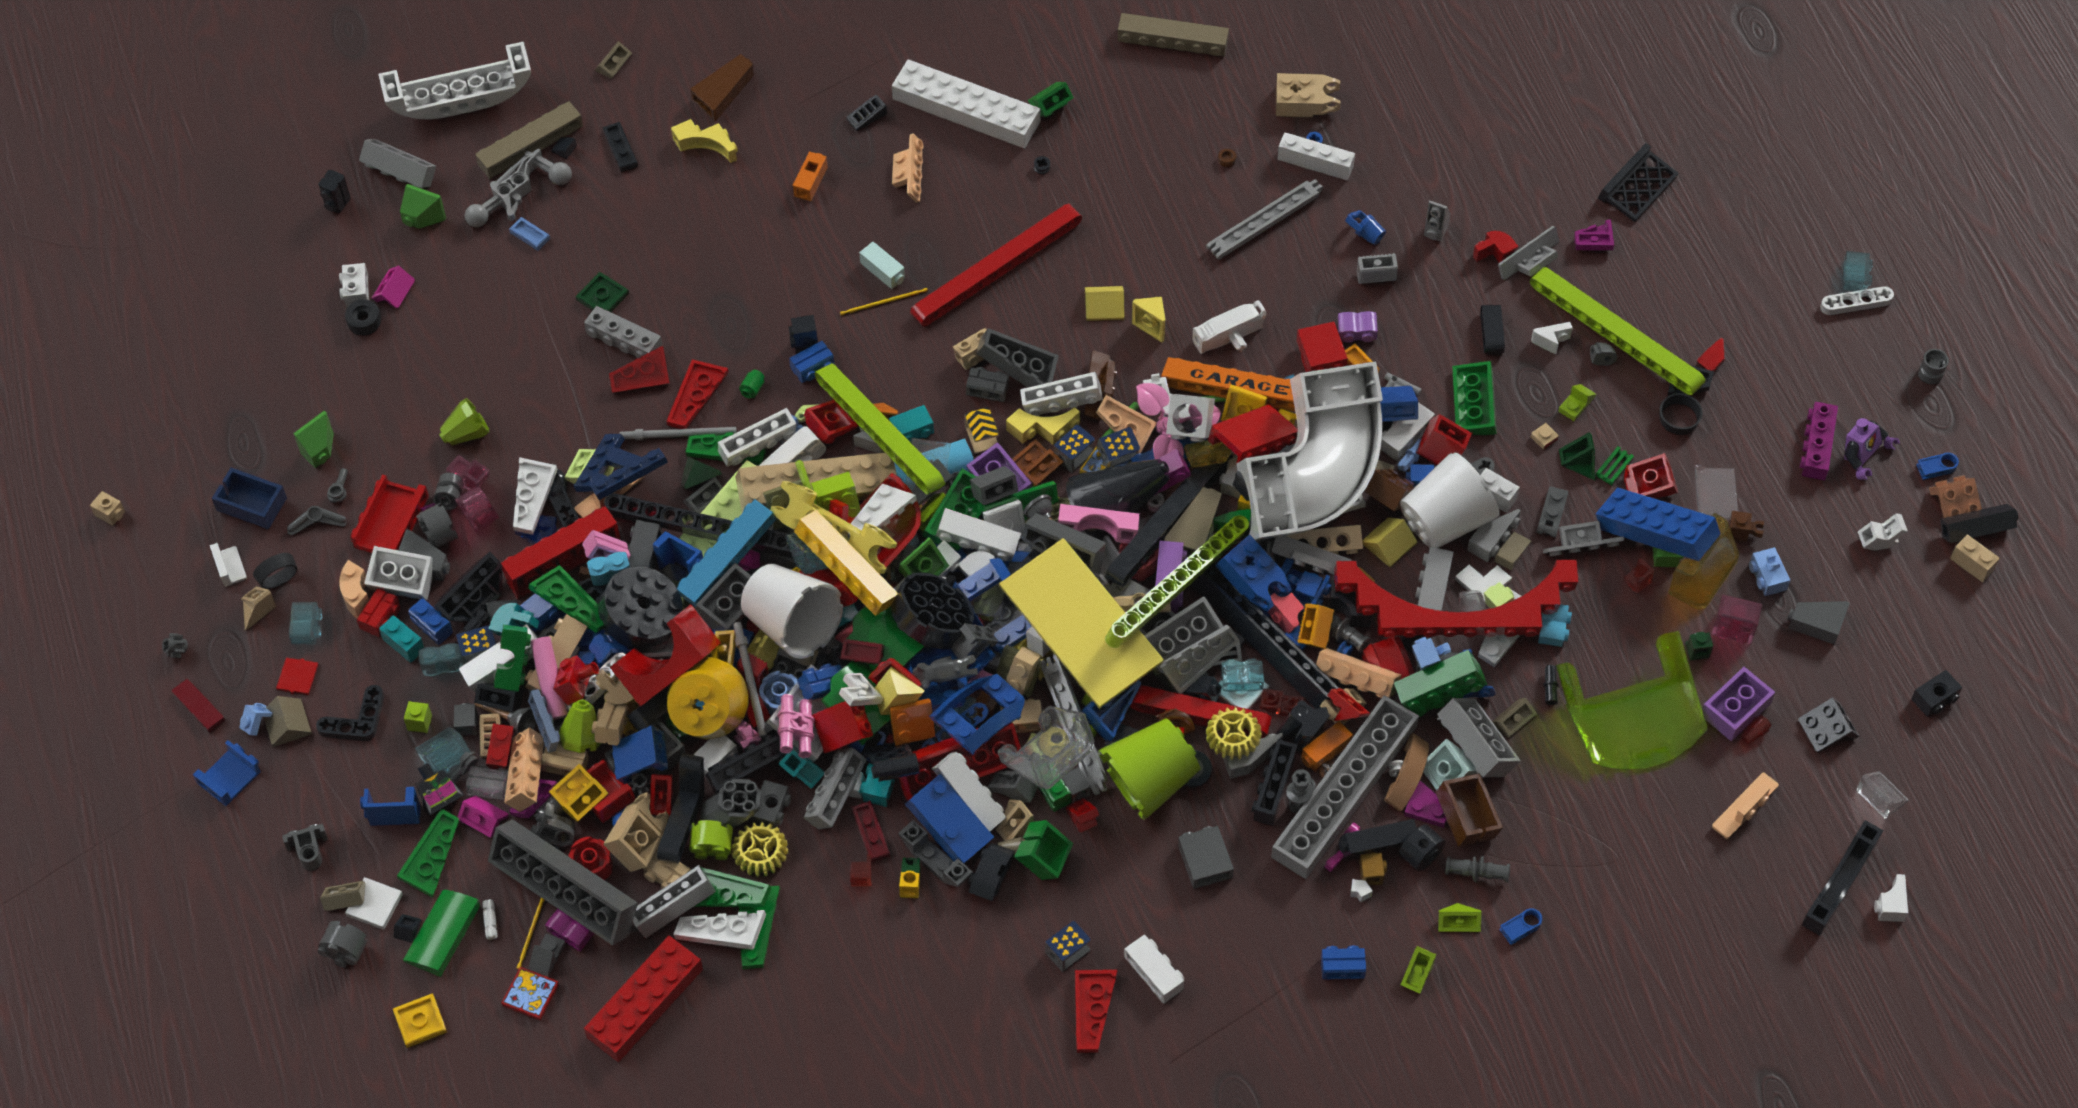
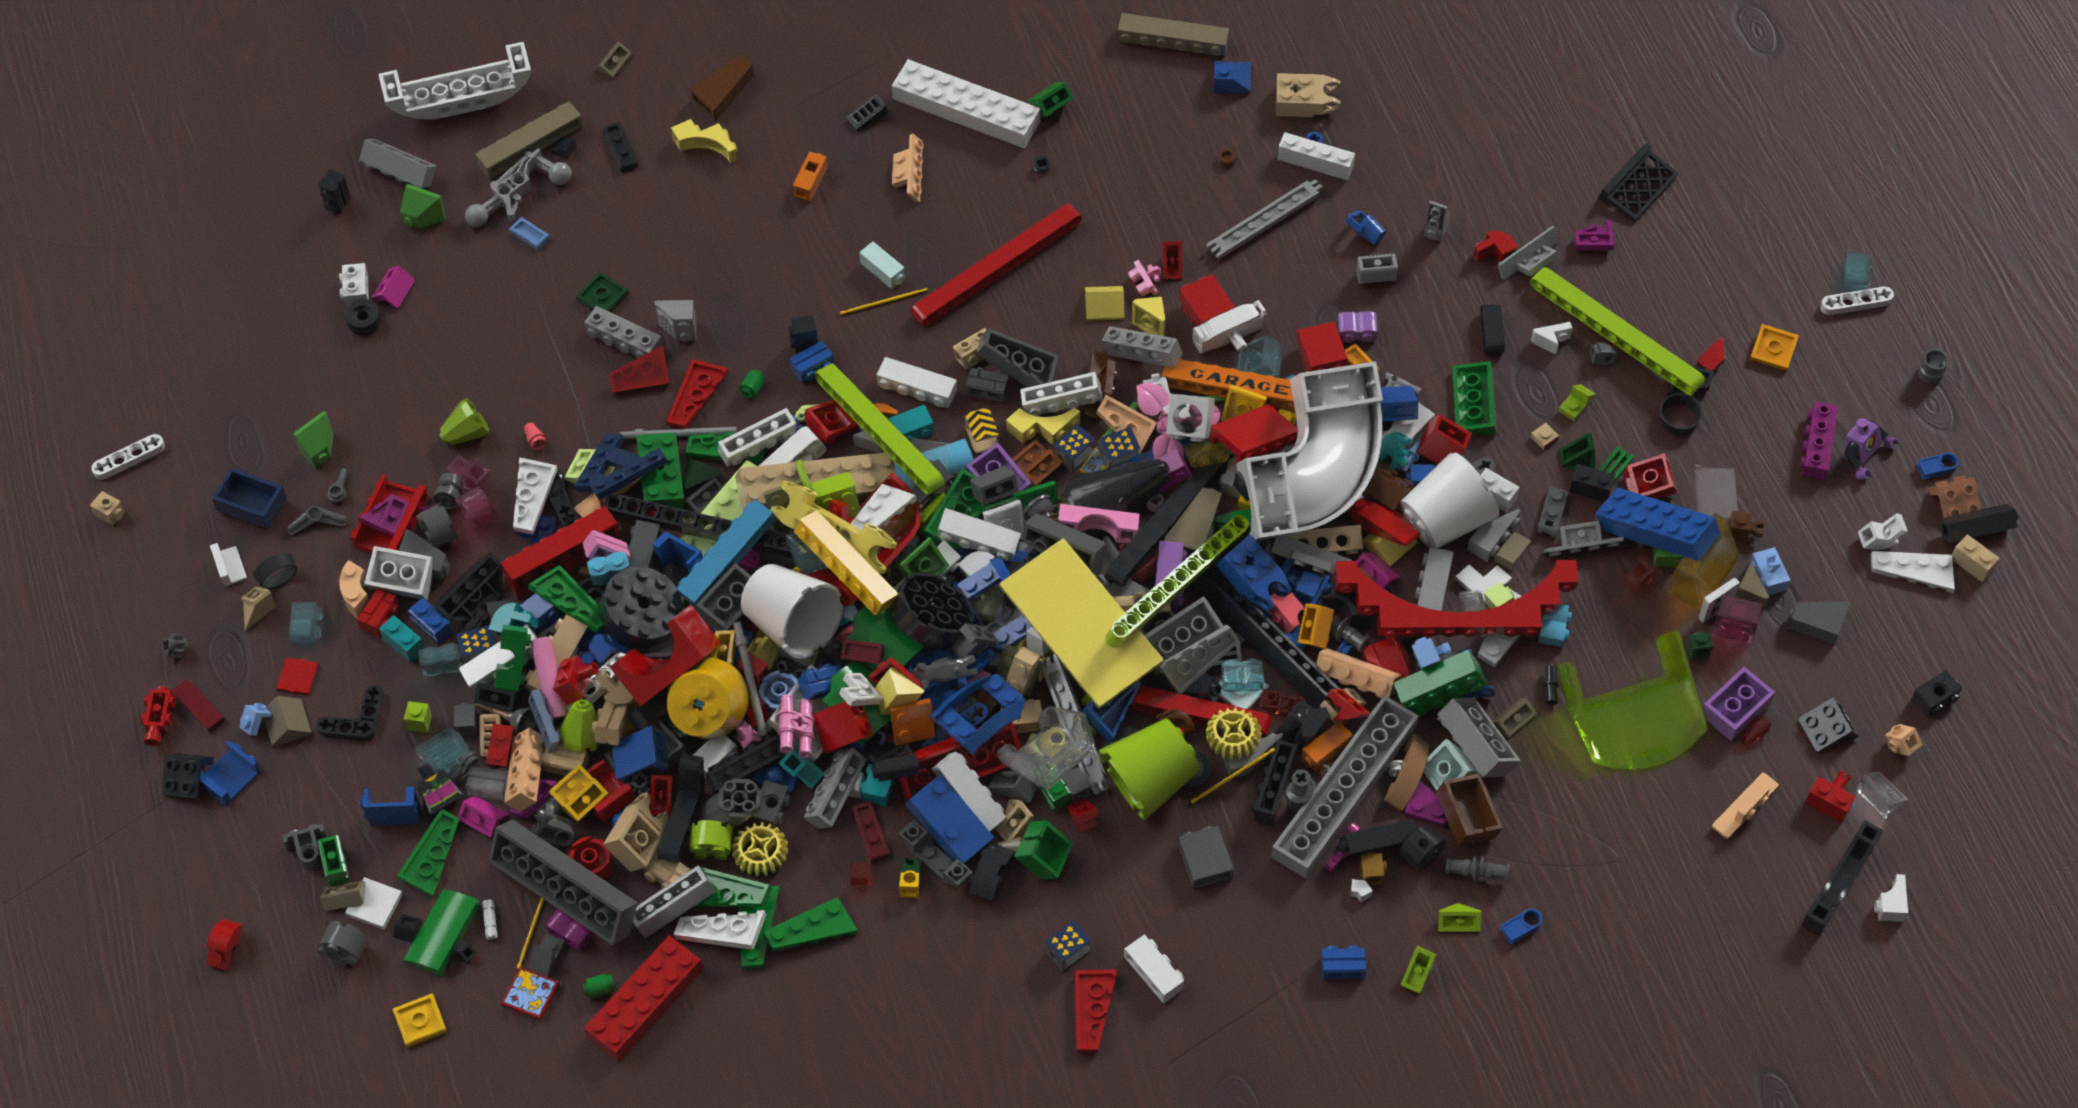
none -> white beam [91,434,165,480]
none -> red brick [141,686,176,746]
none -> black bracket [162,753,214,799]
none -> red brick [206,919,243,970]
none -> green brick [318,835,350,886]
none -> magenta wing [359,494,410,537]
none -> black piece [453,939,477,962]
none -> coral cone [524,423,547,450]
none -> green brick [583,973,615,999]
none -> green brick [636,432,684,512]
none -> light grey slope [655,300,697,342]
none -> blue tile [752,765,798,795]
none -> green wing [763,897,858,952]
none -> white brick [877,357,957,408]
none -> light grey brick [1102,326,1183,368]
none -> bright pink hips [1128,260,1162,296]
none -> red slope [1162,241,1182,279]
none -> red brick [1179,274,1235,327]
none -> yellow piece [1191,747,1276,804]
none -> blue slope [1214,61,1251,93]
none -> clear light blue slope [1237,335,1283,378]
none -> red wedge [1348,498,1420,547]
none -> dark pink panel [1356,552,1400,590]
none -> teal animal [1378,431,1414,470]
none -> black brick [1569,464,1615,502]
none -> white tile [1699,578,1740,623]
none -> dark tan slope [1736,565,1769,608]
none -> light orange plate [1750,324,1799,371]
none -> red brick [1805,771,1856,823]
none -> white wing [1870,551,1955,593]
none -> light nougat brick [1885,724,1923,756]

